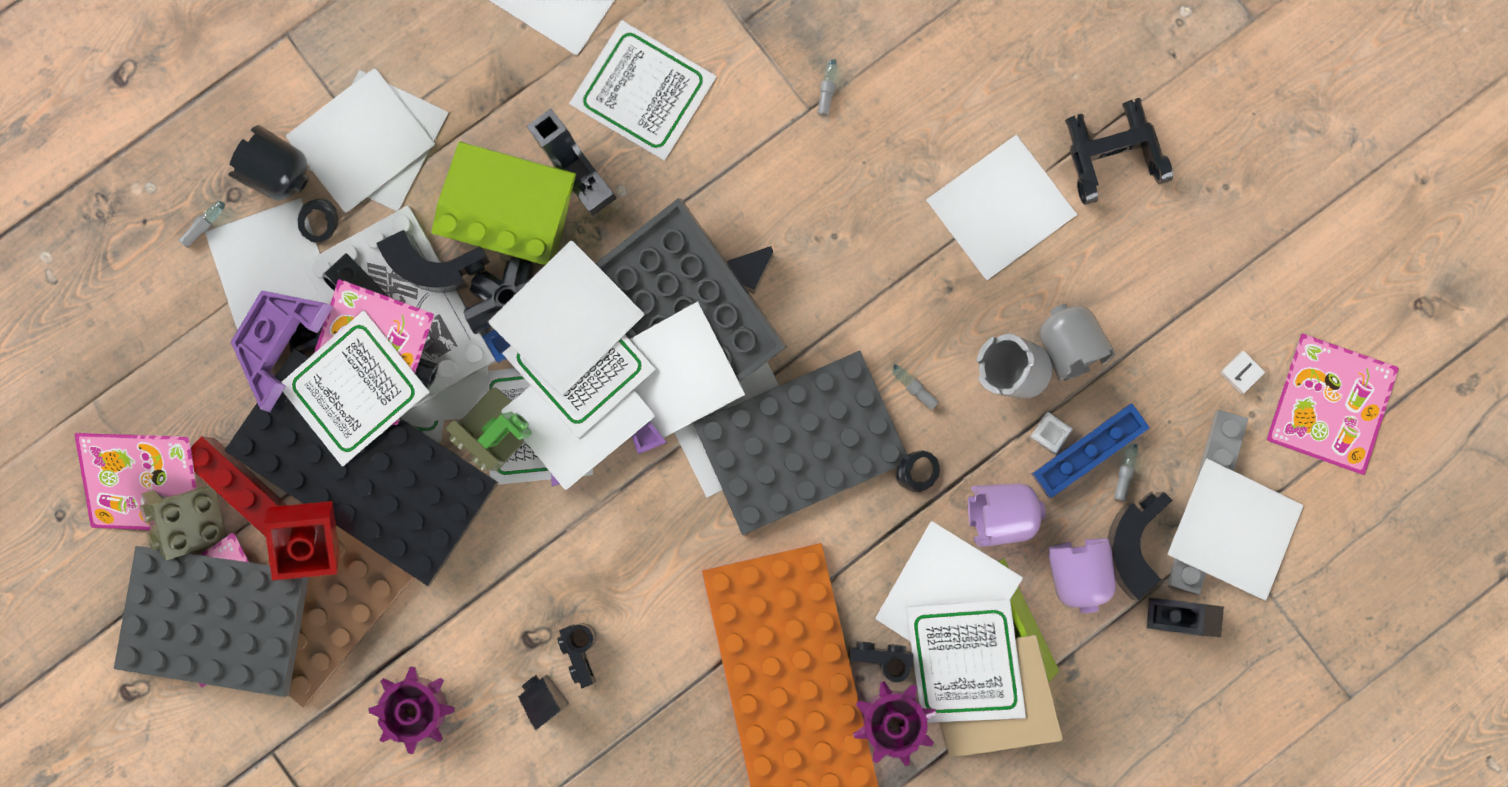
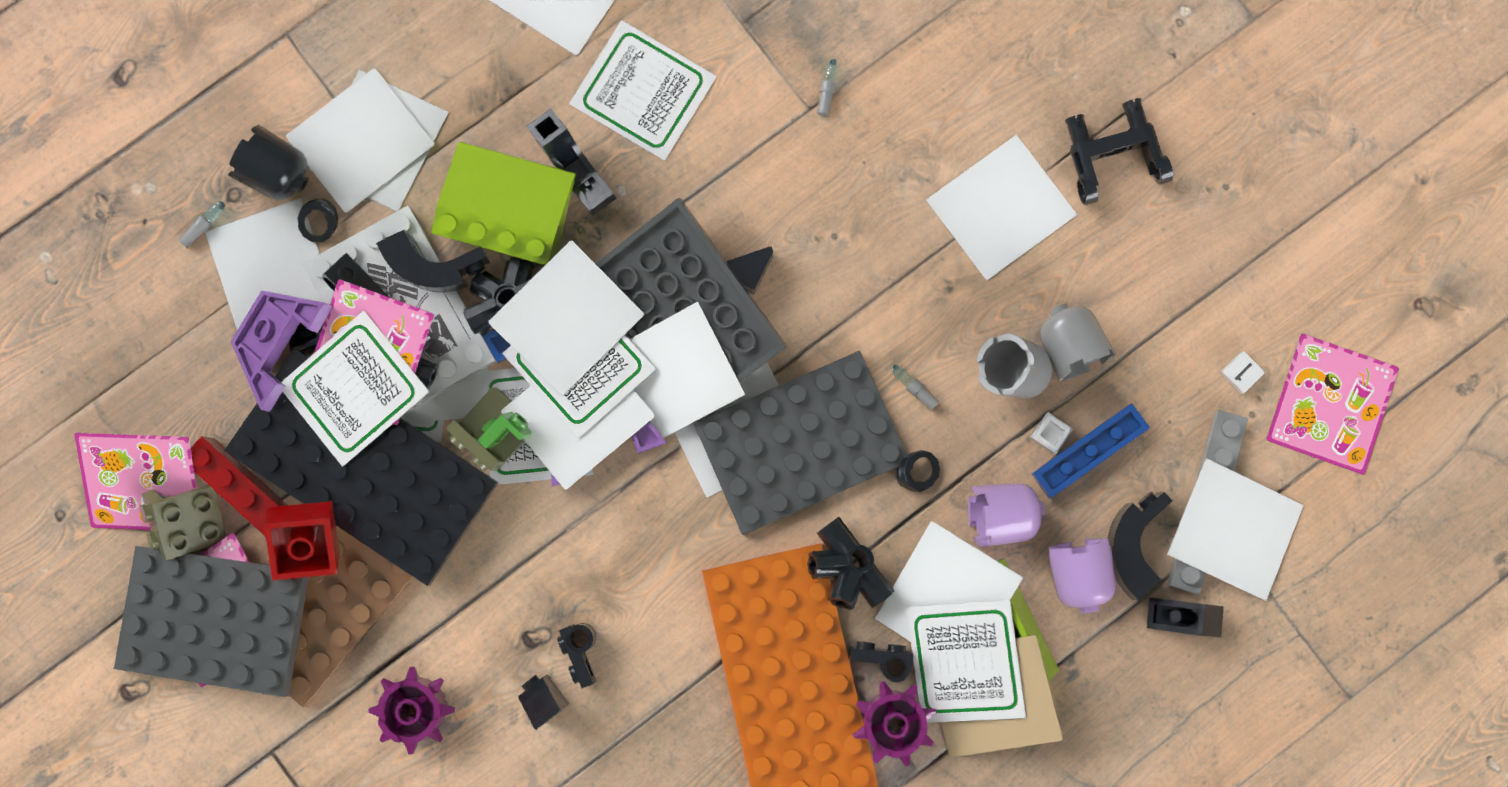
light grey piece [1114,444,1138,502] -> none
none -> black piece [807,517,894,610]

